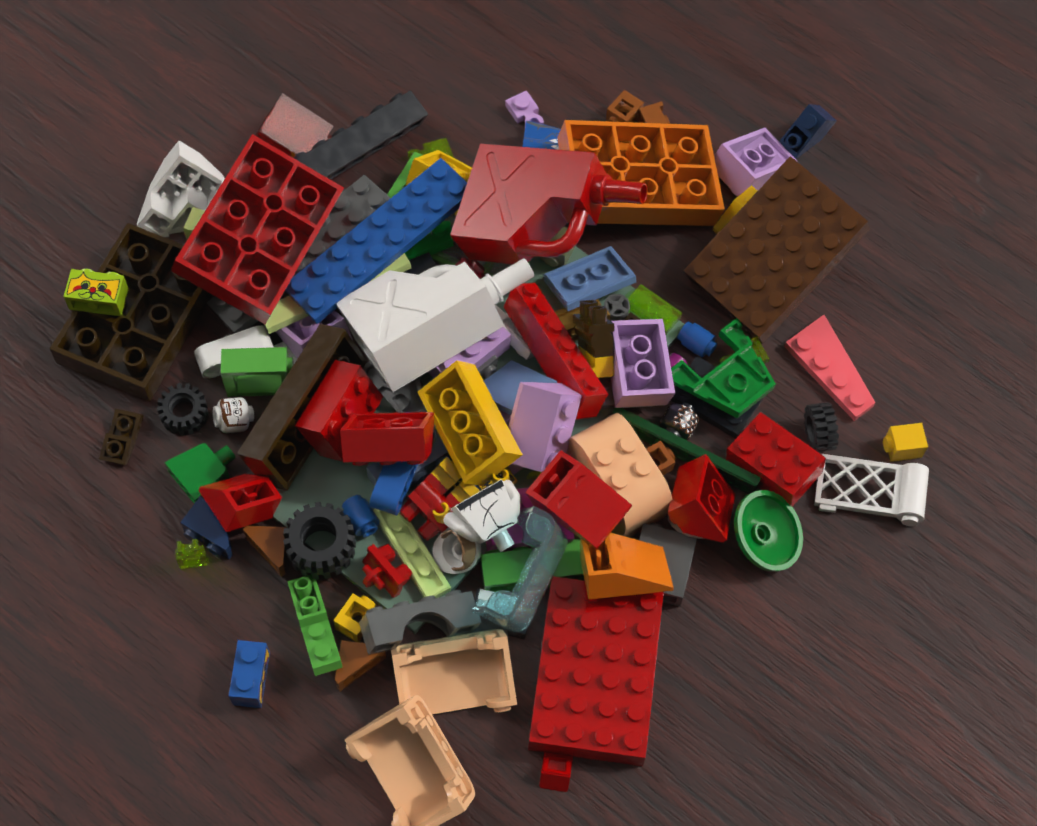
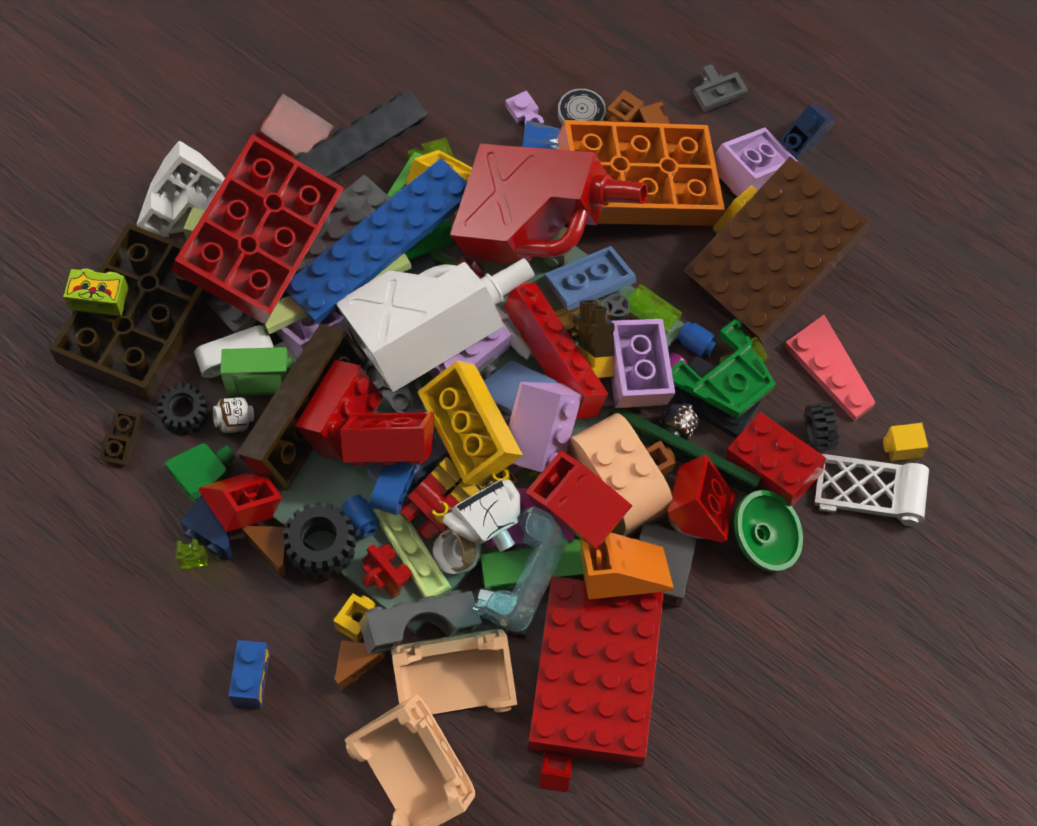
bright green slope [287,574,343,676] -> none
none -> tile [558,89,606,125]
none -> dark grey hinge [693,64,748,112]

